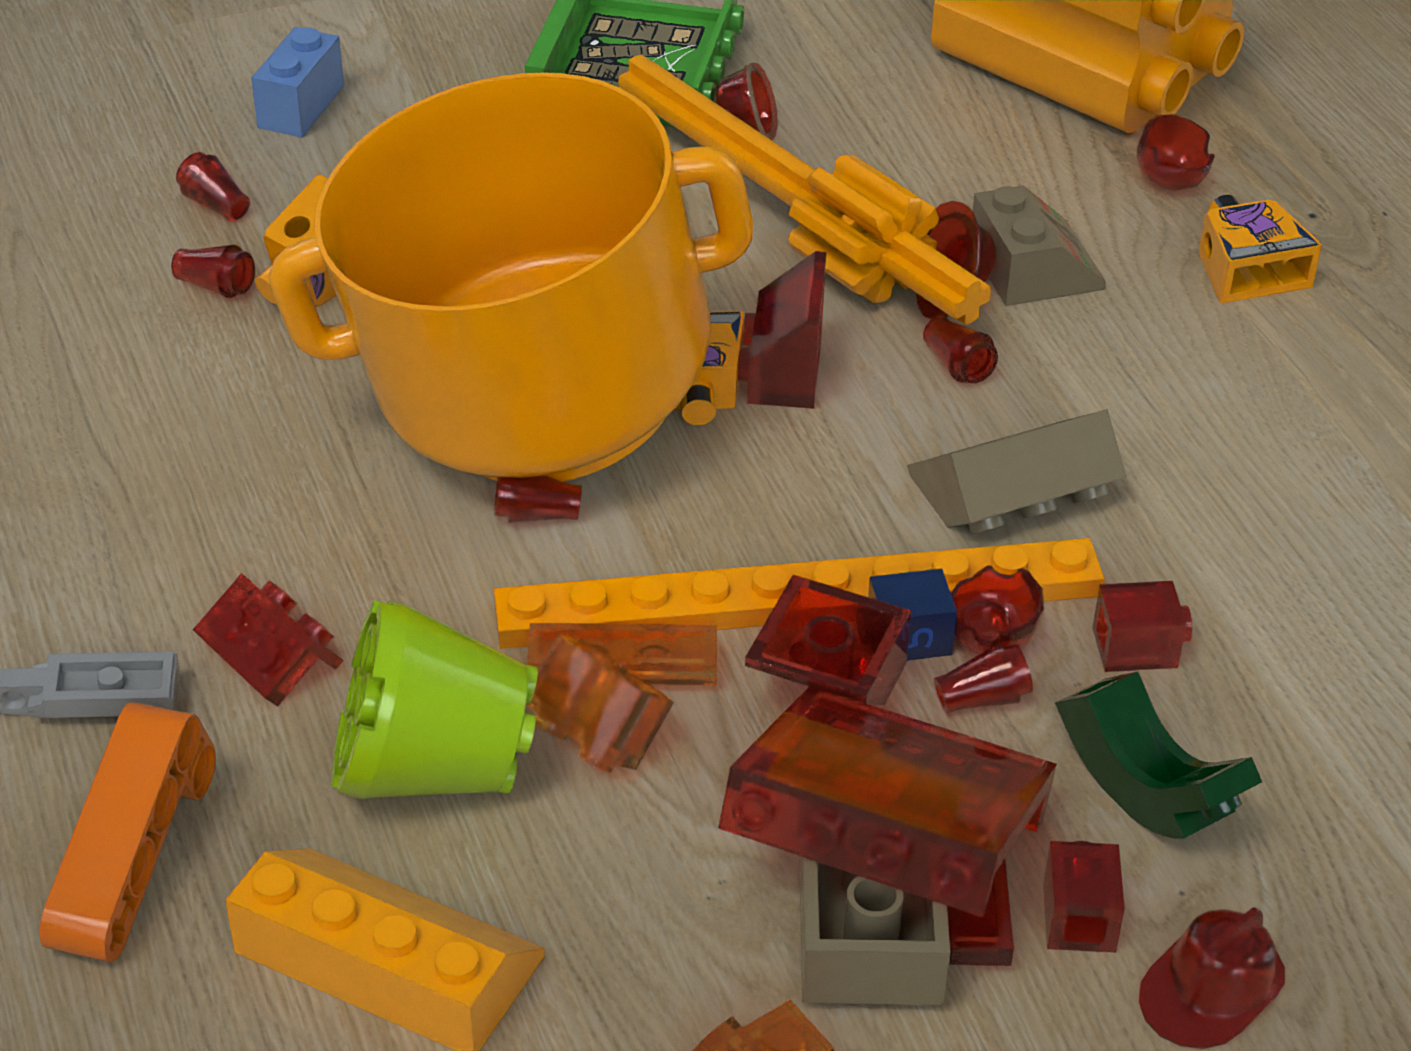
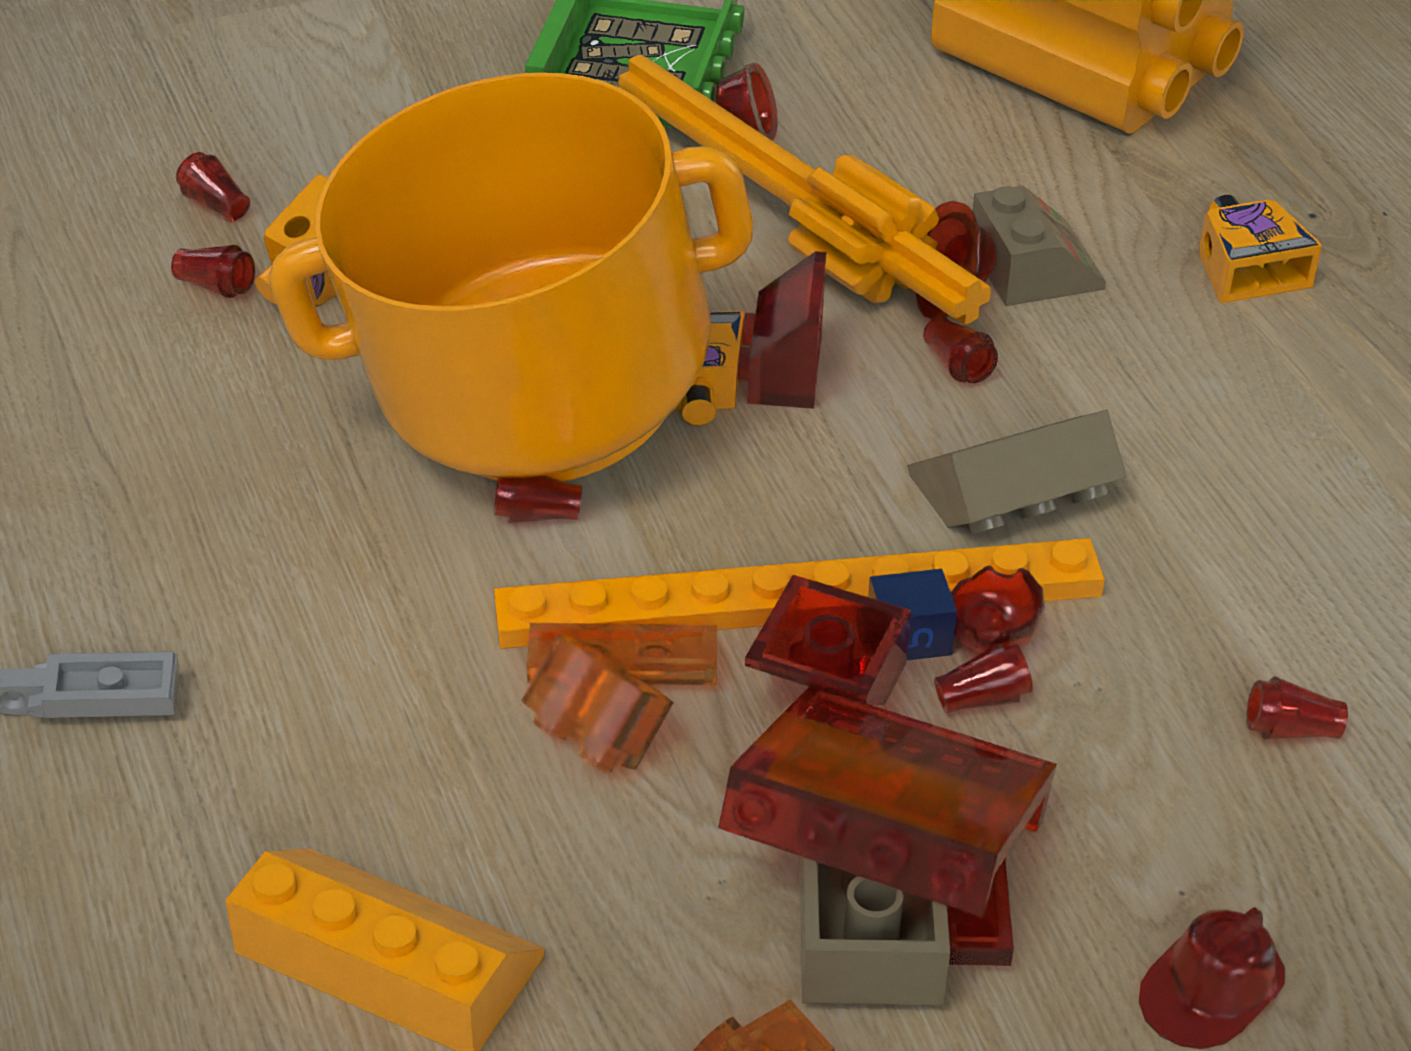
orange beam [39,701,216,963] -> none
clear red bracket [193,573,344,707] -> none
medium blue brick [251,27,344,137] -> none
lime cone [331,600,538,799] -> none
clear red brick [1043,841,1125,953] -> none
dark green arch [1055,671,1262,839] -> none
clear red brick [1092,581,1193,672] -> none
clear red hair [1136,114,1215,191] -> none
none -> clear red cone [1246,676,1348,739]

